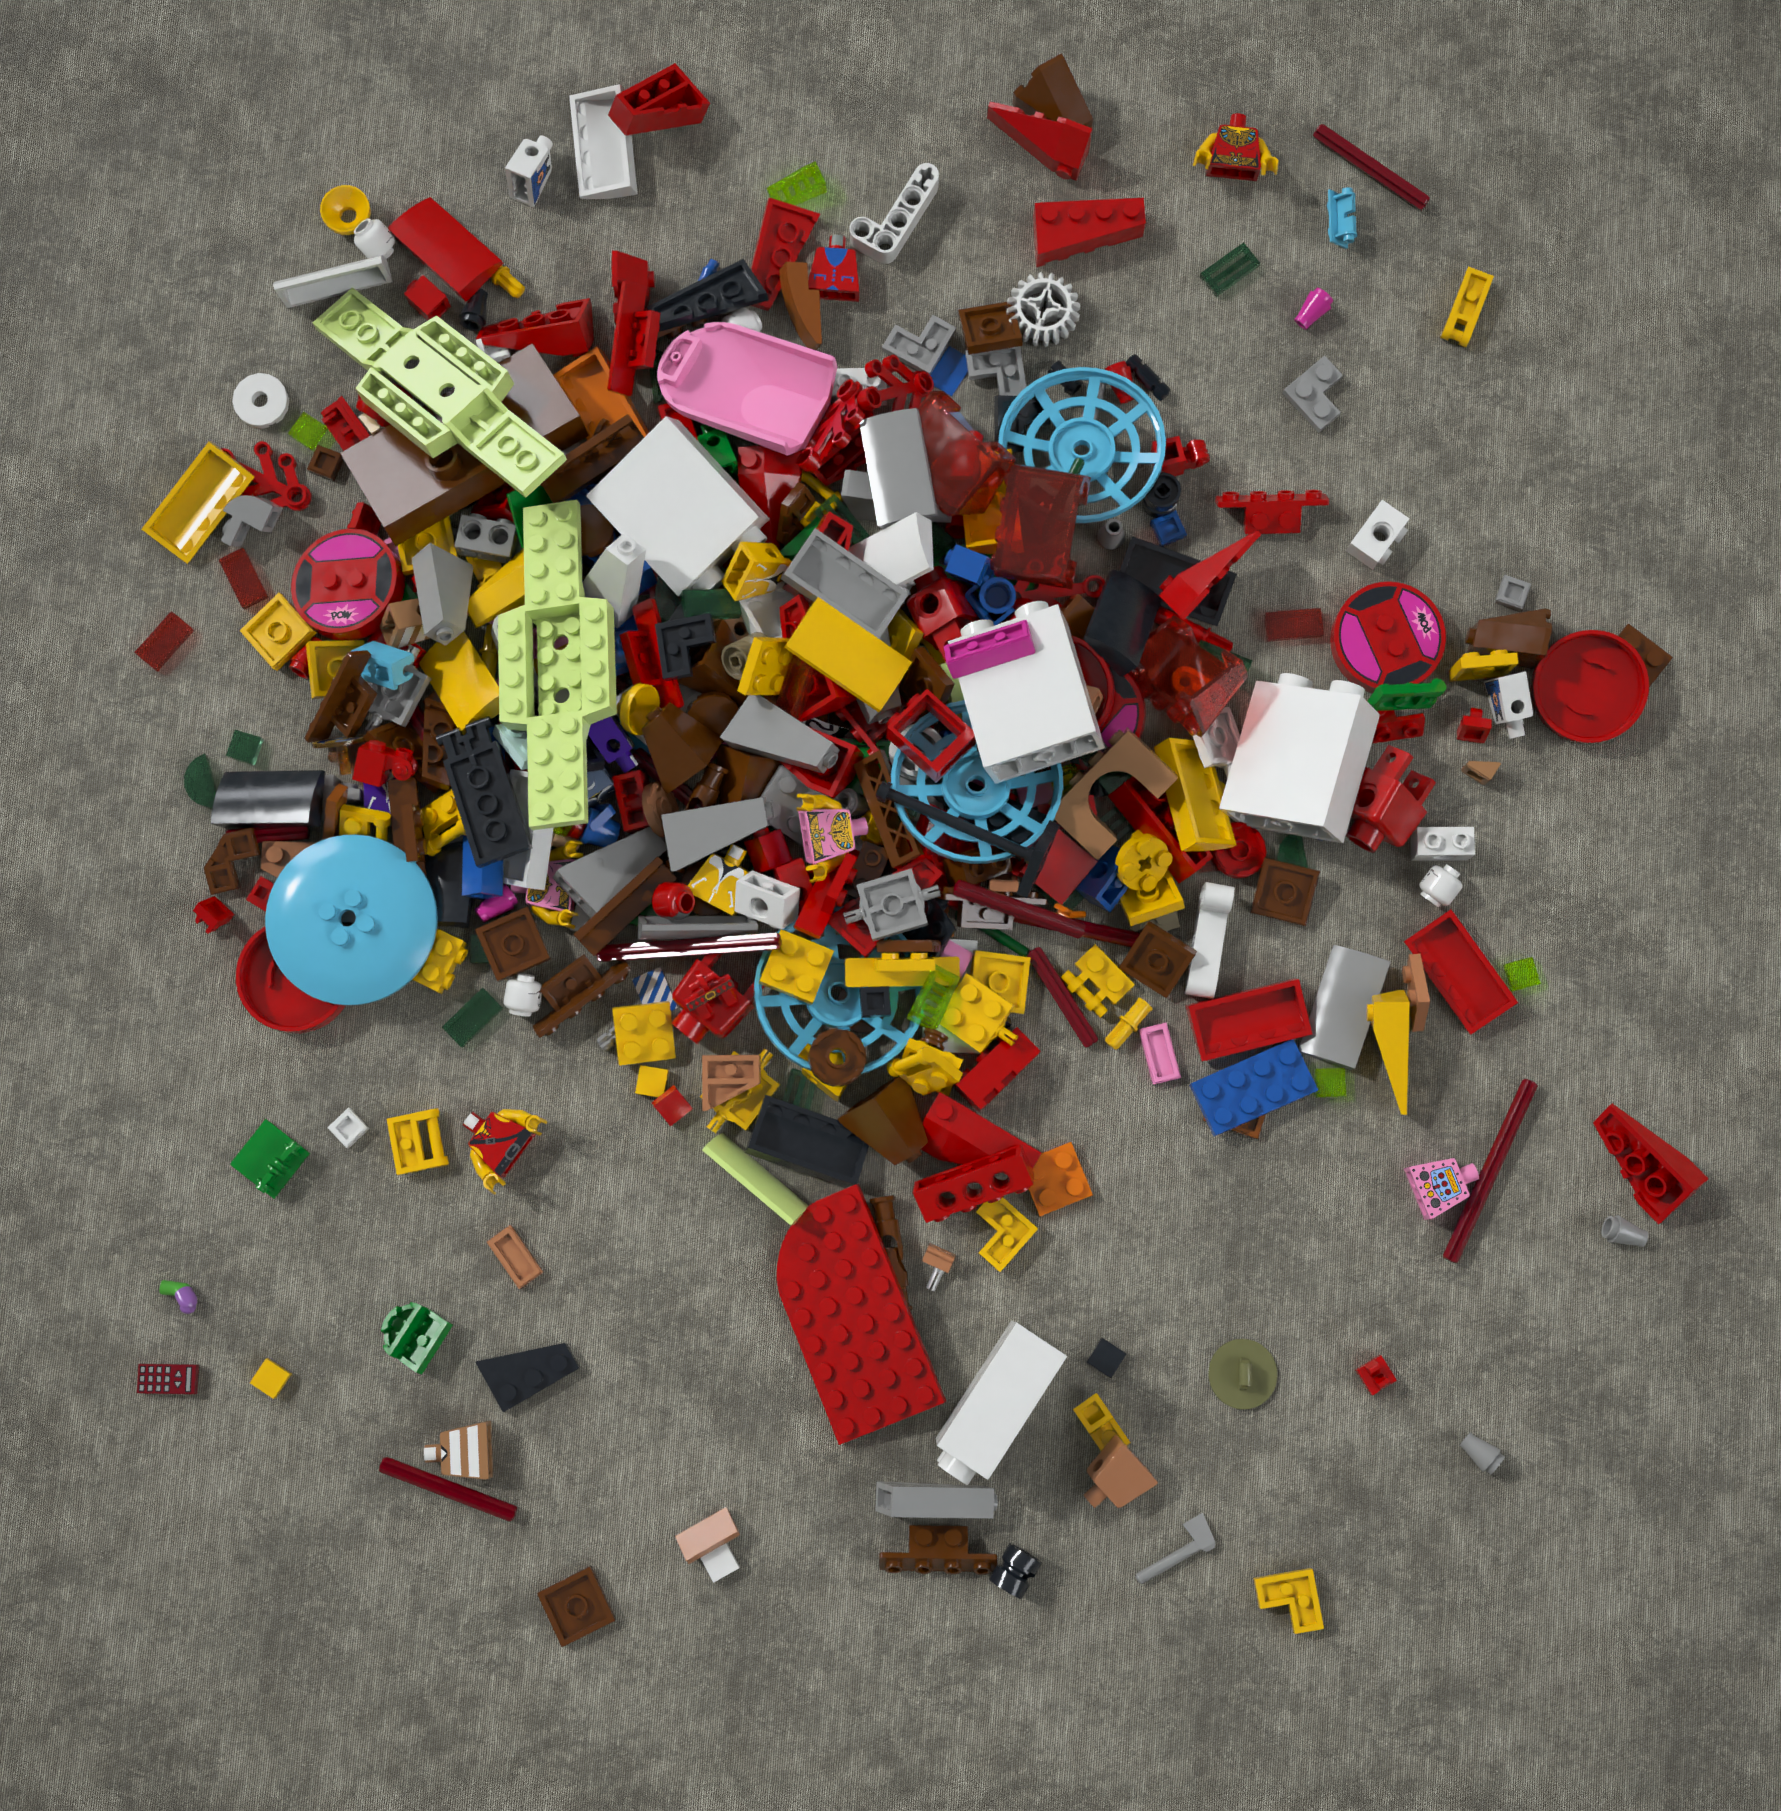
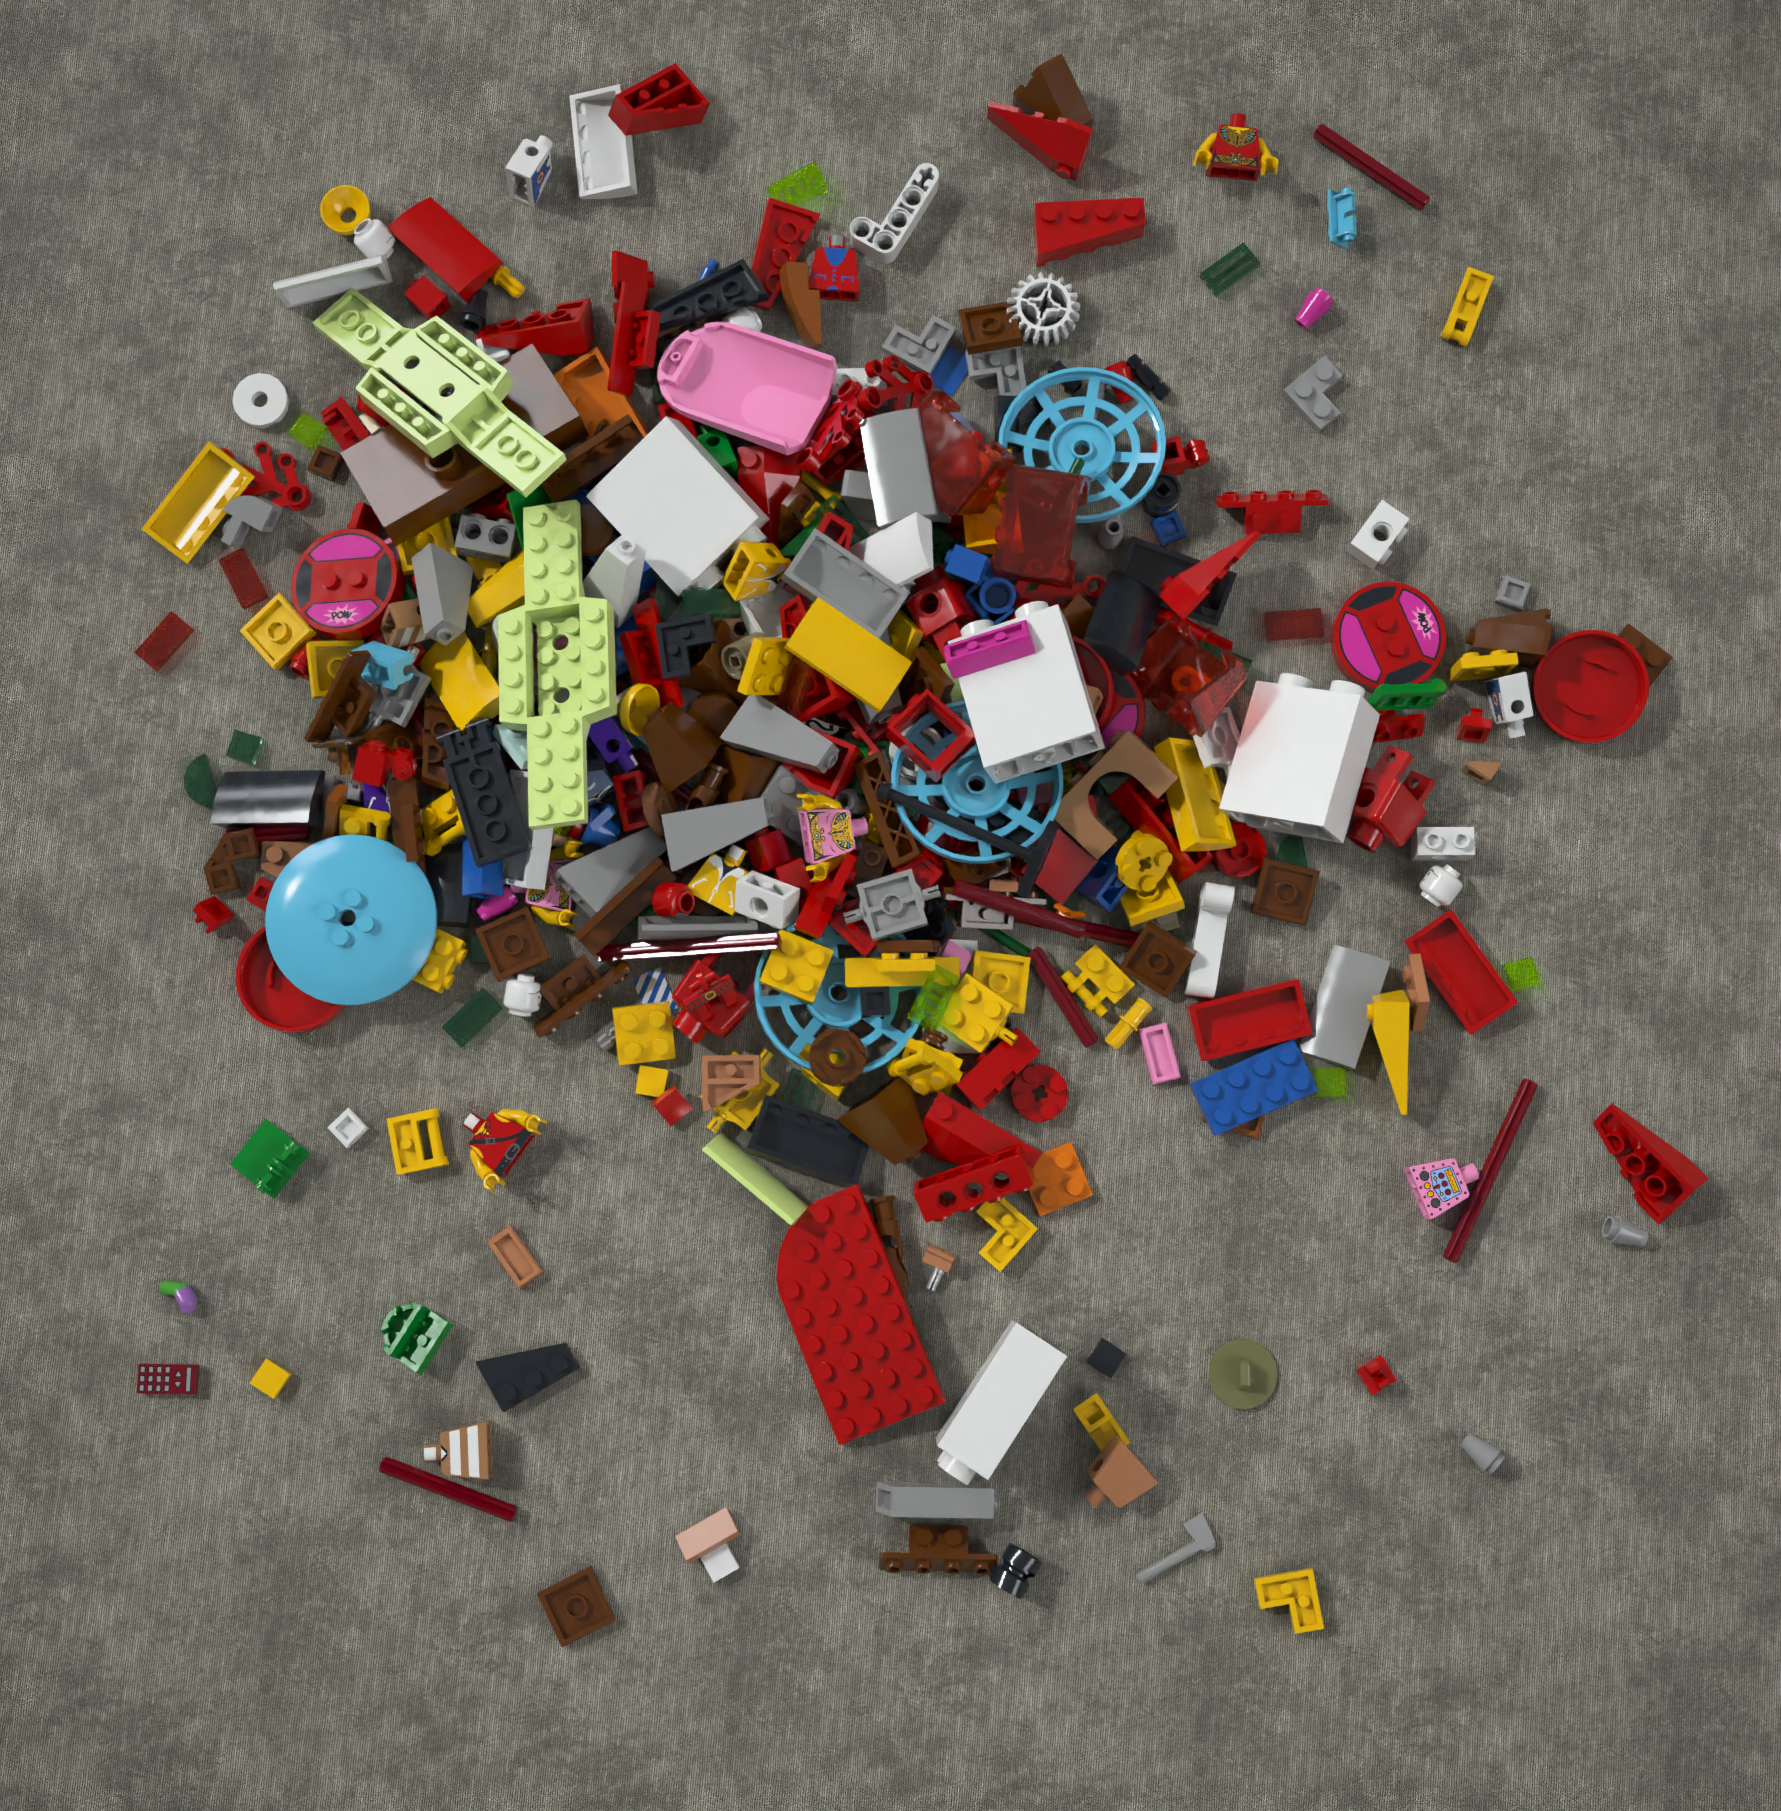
none -> red plate [1011,1065,1068,1123]

